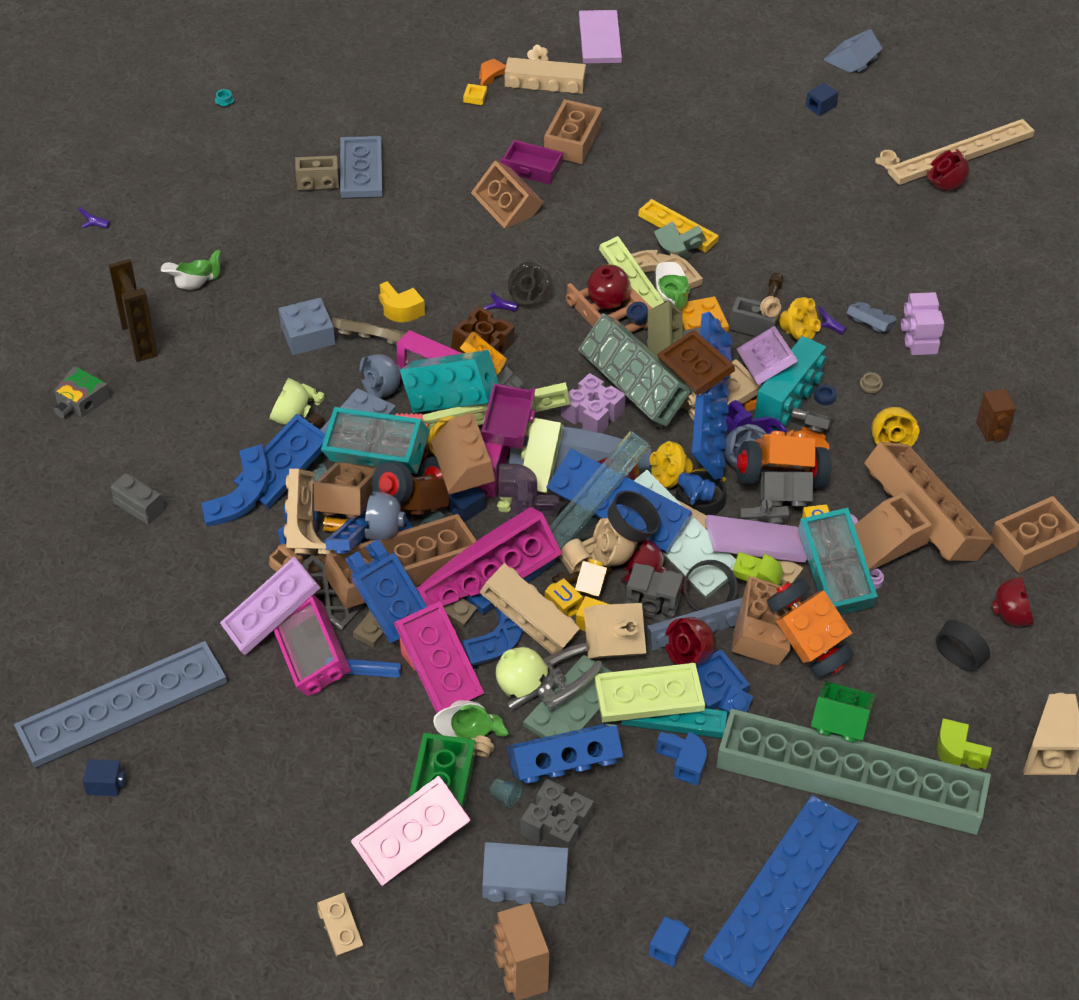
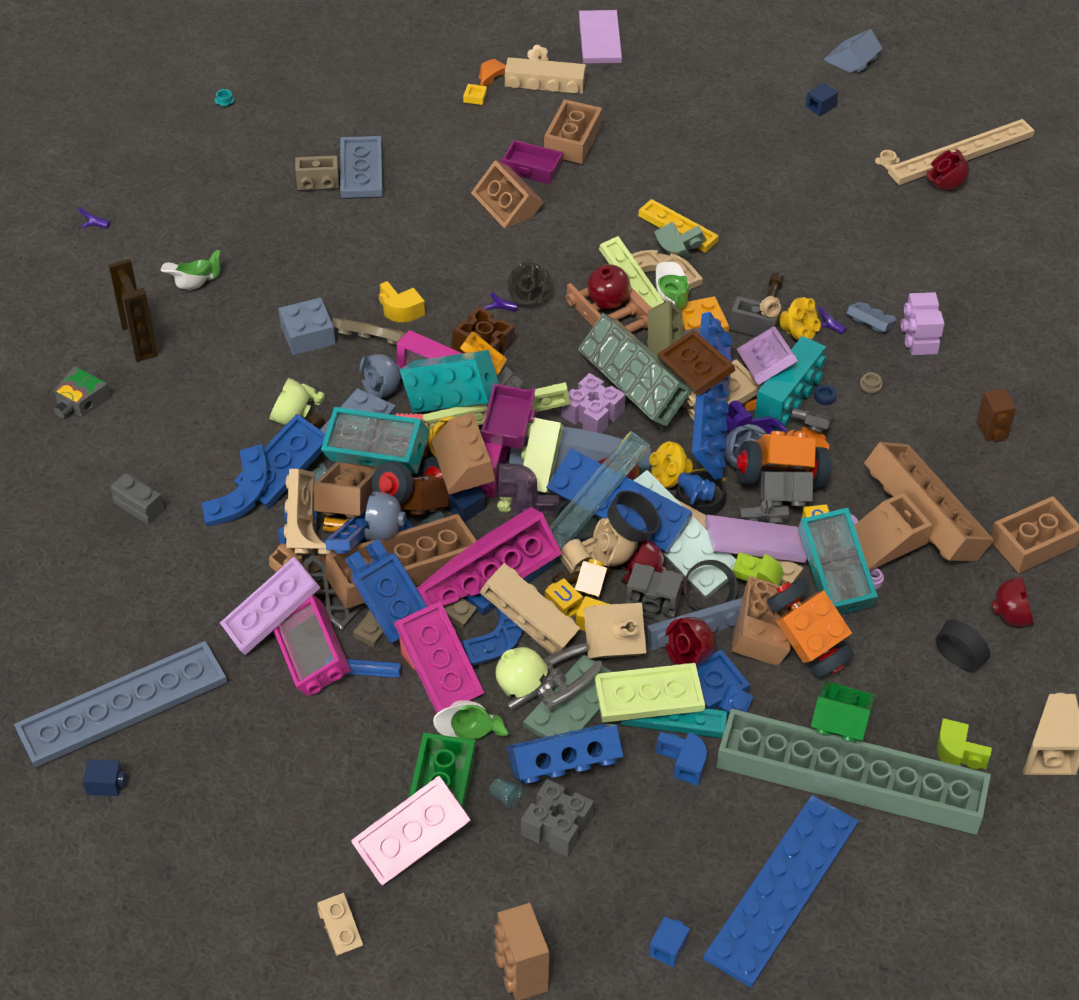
tan plate [471,735,495,757] -> none
sand blue slope [482,842,568,906] -> none
dark blue tile [626,302,649,325] -> none
yellow cylinder [871,407,920,447] -> none

